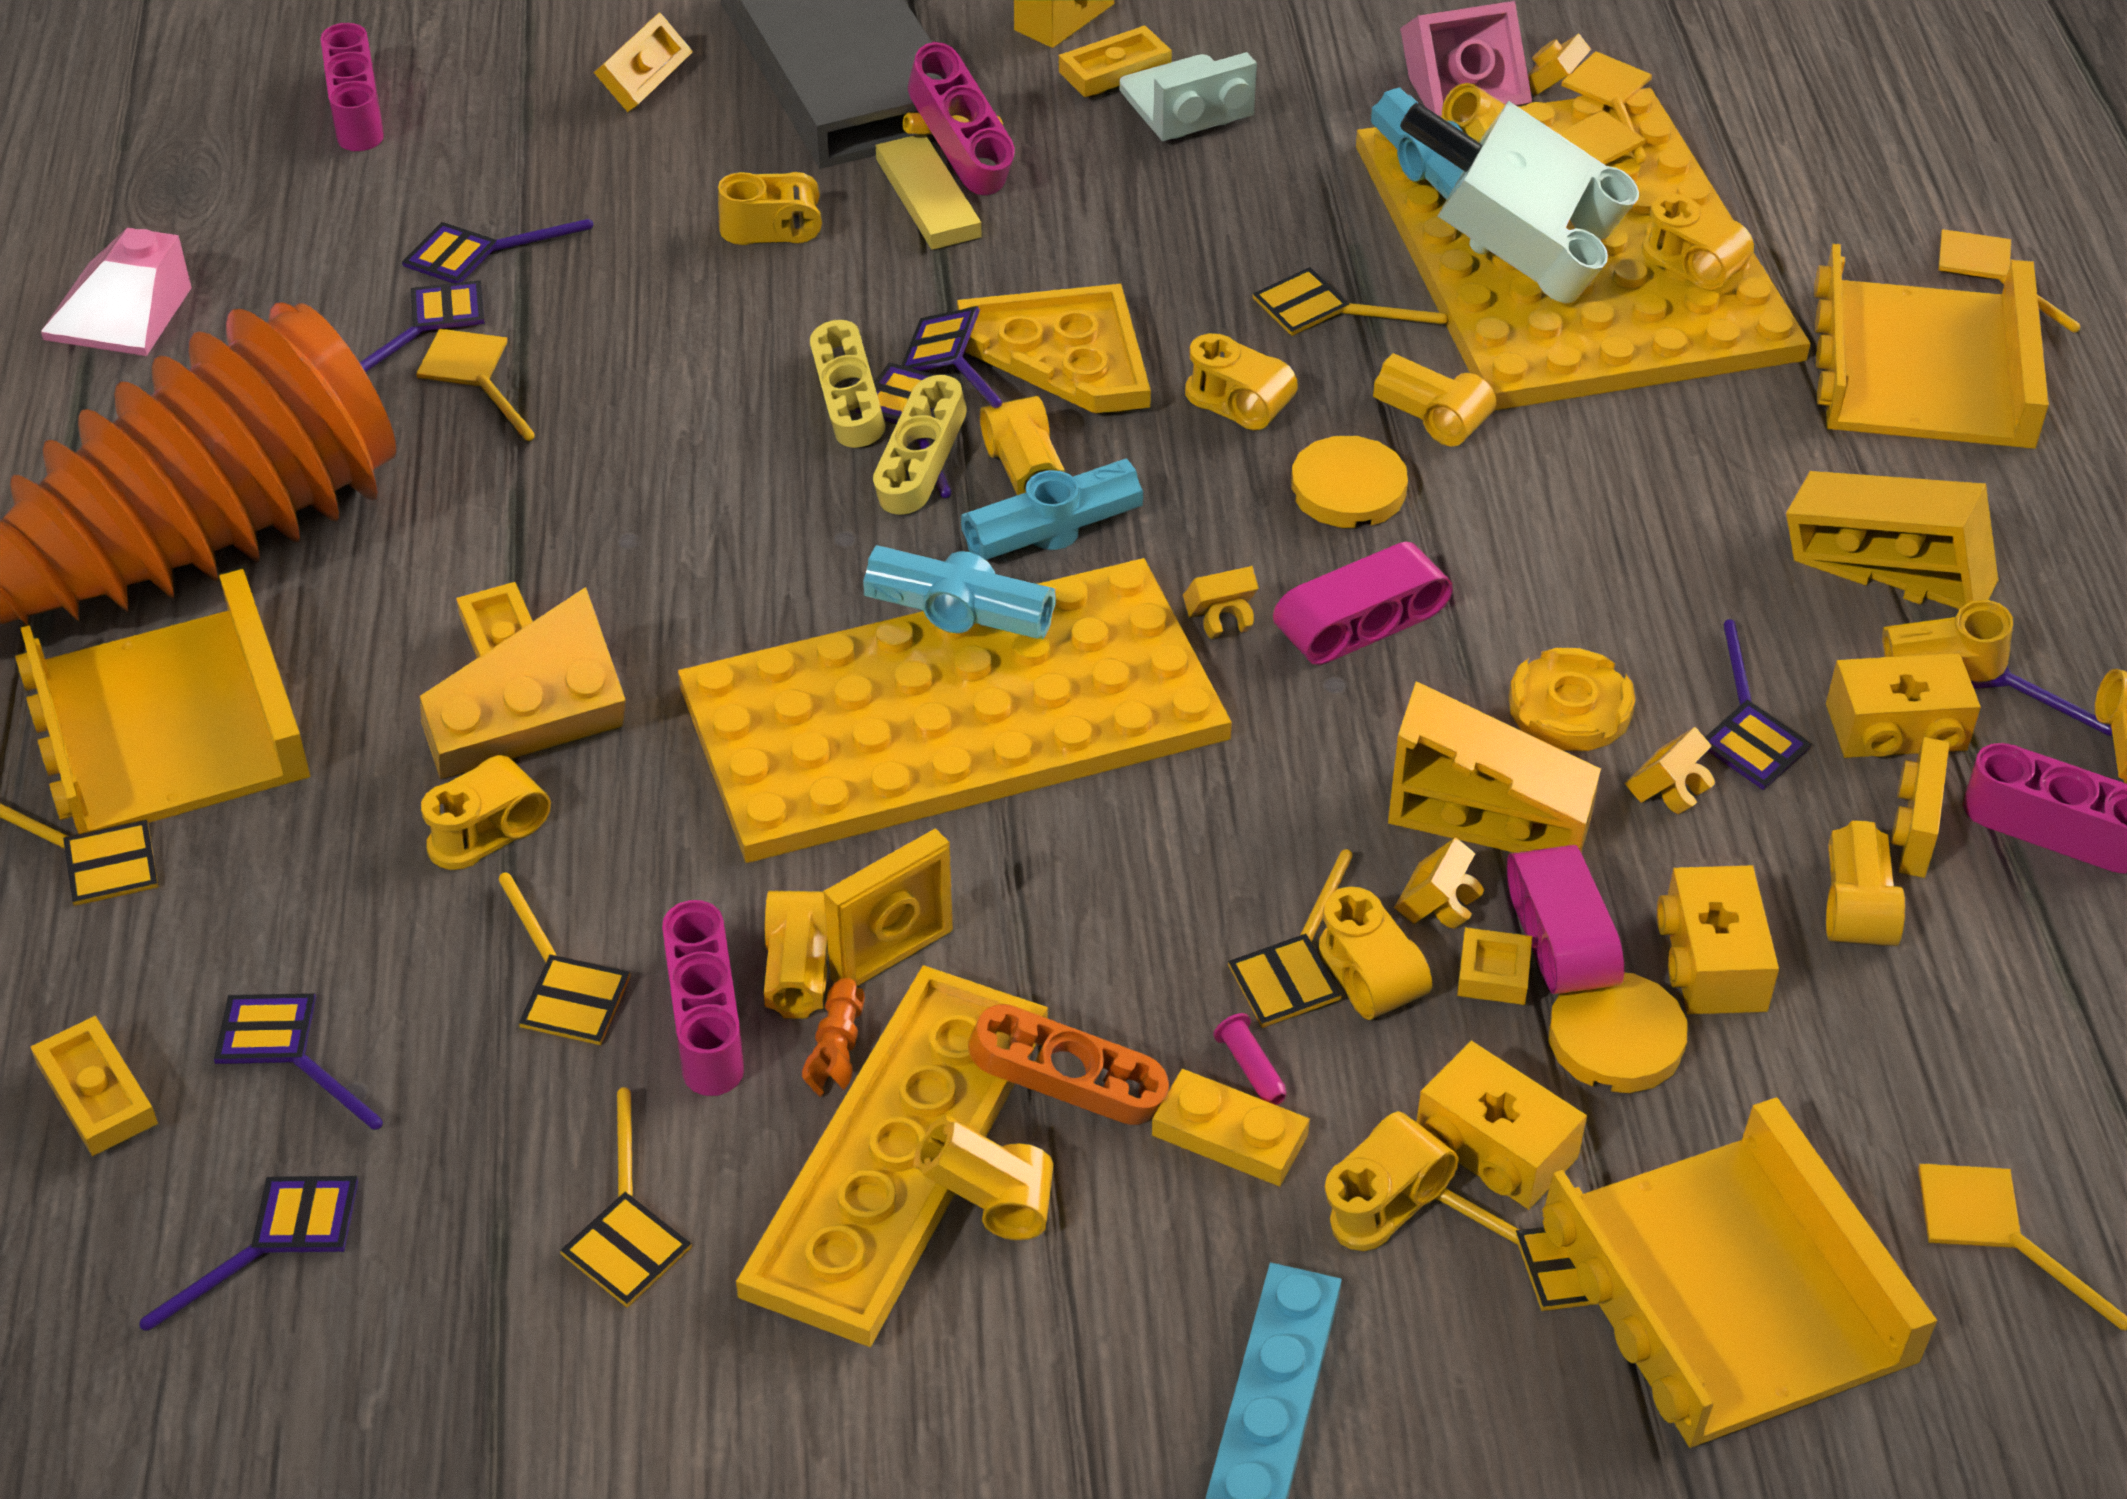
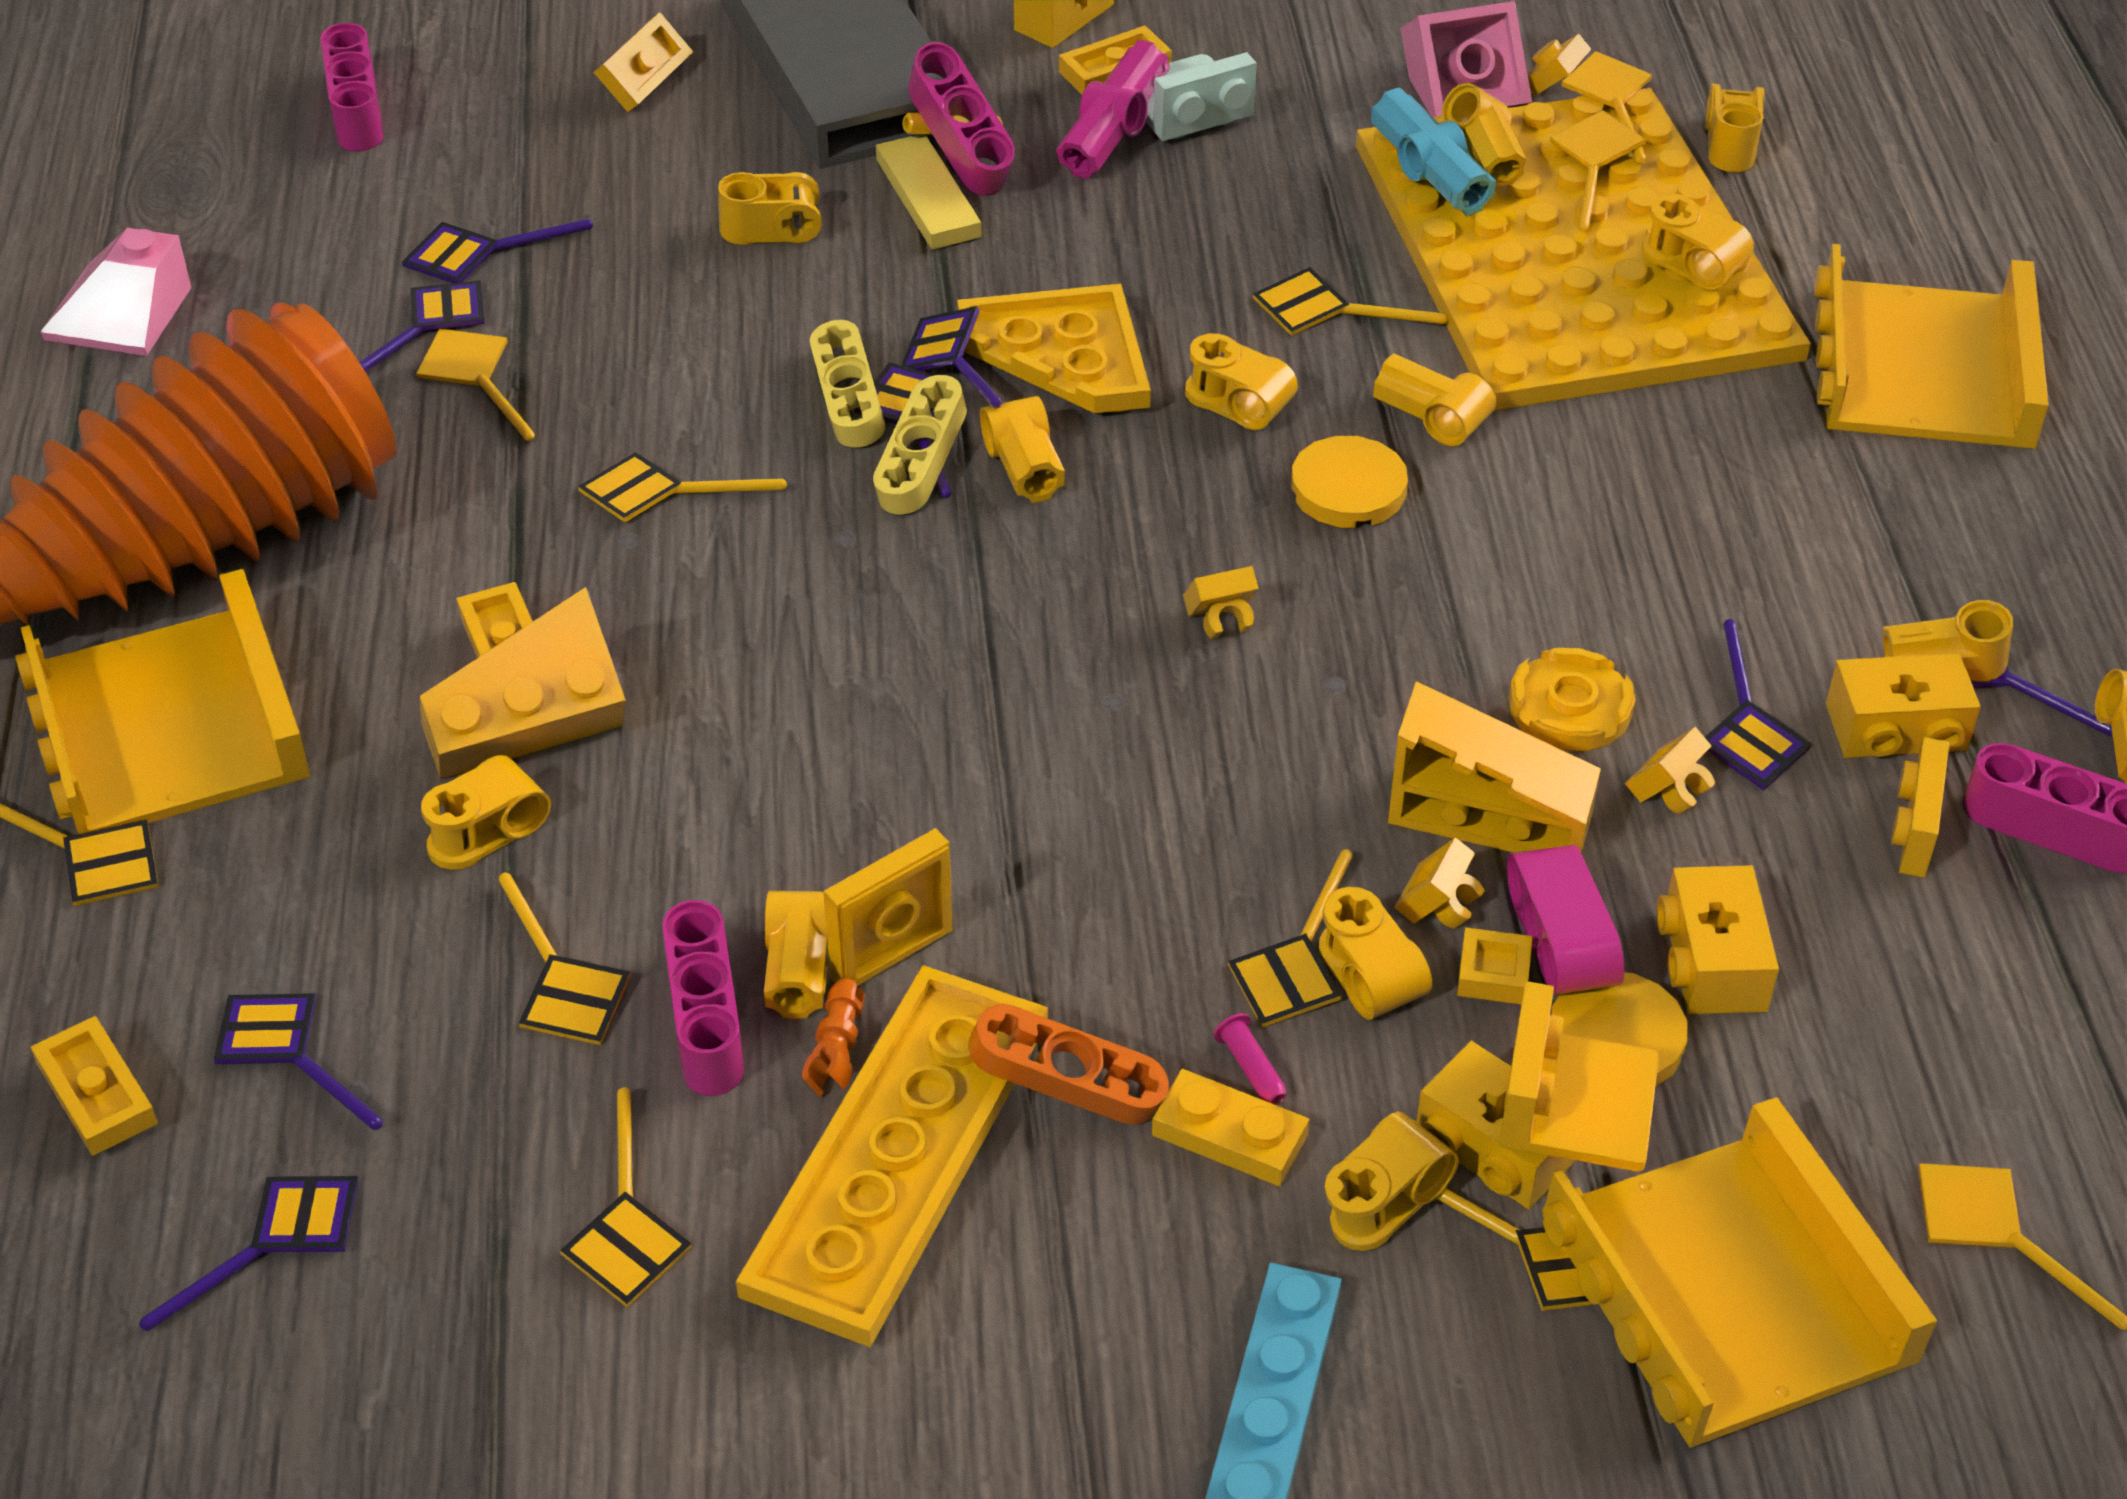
yellow plate [678,558,1232,863] -> none
medium azure piece [863,545,1056,639] -> none
yellow piece [913,1114,1054,1240] -> none
medium azure piece [961,458,1143,560] -> none
dark pink beam [1273,541,1453,665] -> none
light aqua piece [1400,101,1639,303] -> none
yellow wedge [1786,471,1998,609] -> none
yellow piece [1826,821,1905,947] -> none
yellow piece [1938,229,2080,333] -> none
none -> piece [578,452,787,523]
none -> dark pink piece [1056,40,1170,179]
none -> yellow bracket [1499,981,1659,1172]
none -> yellow piece [1705,83,1765,172]

